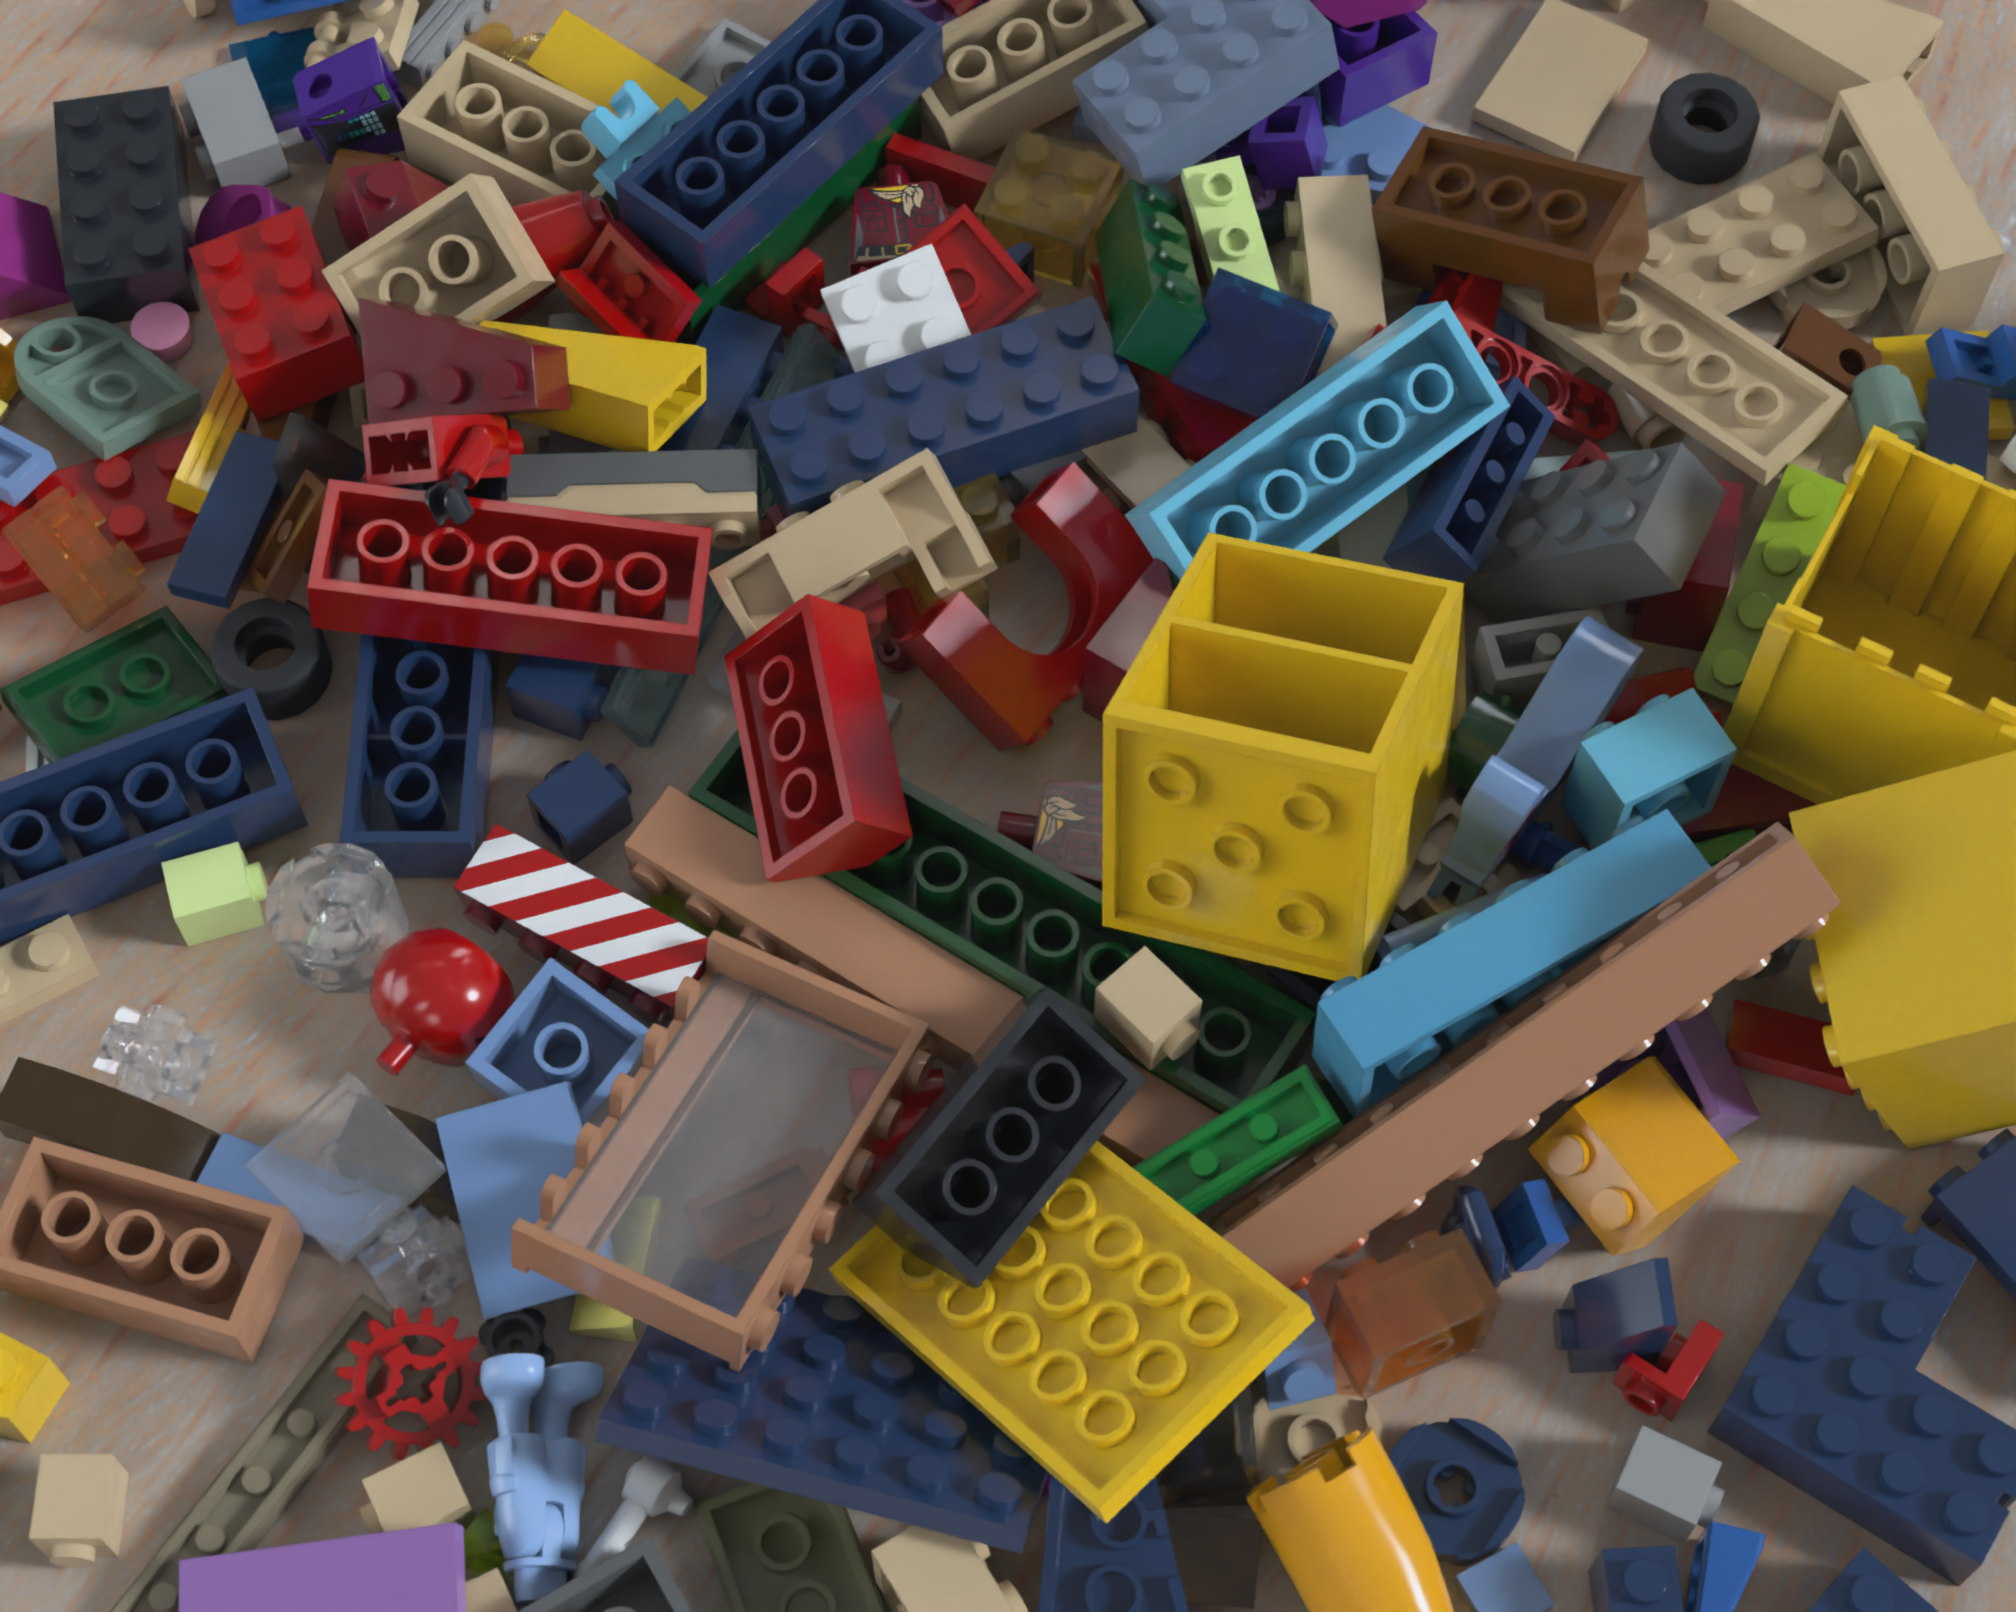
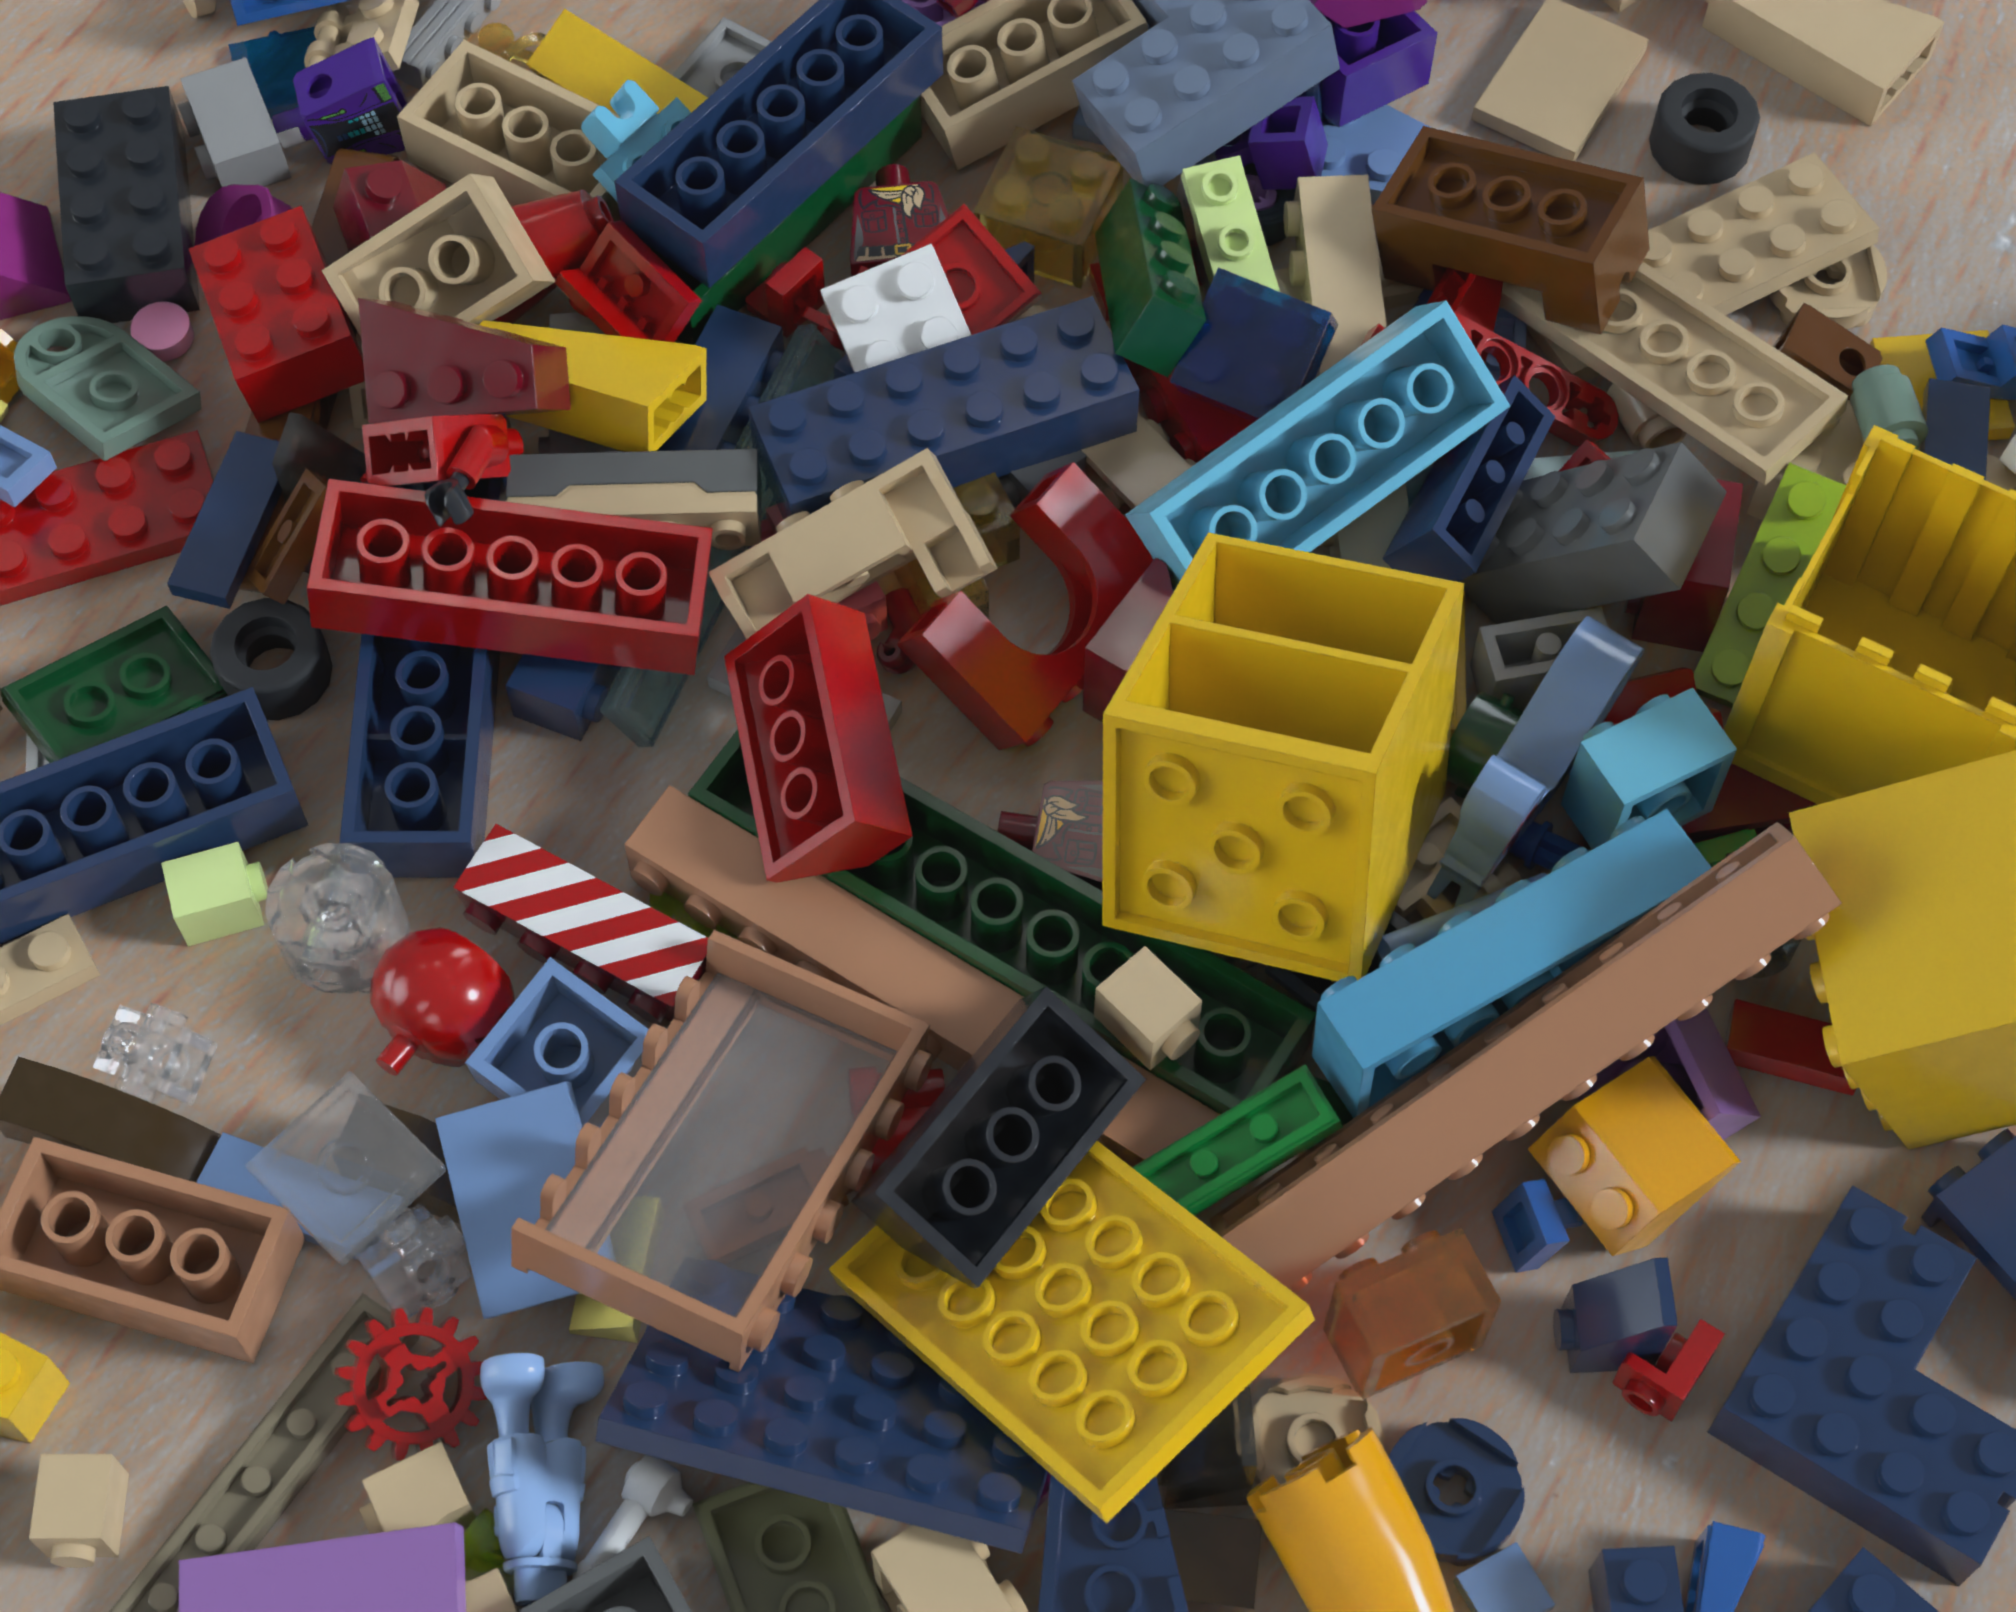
clear orange brick [1,486,147,633] -> none
yellow piece [166,362,251,514] -> none
black plate [478,1308,555,1368] -> none
dark blue brick [526,749,633,865] -> none
red tile [886,133,999,220] -> none
medium blue brick [1255,1288,1337,1411] -> none
dark blue piece [1439,1185,1512,1297] -> none
light grey brick [1604,1425,1725,1544] -> none
tan brick [1817,74,2005,336] -> none

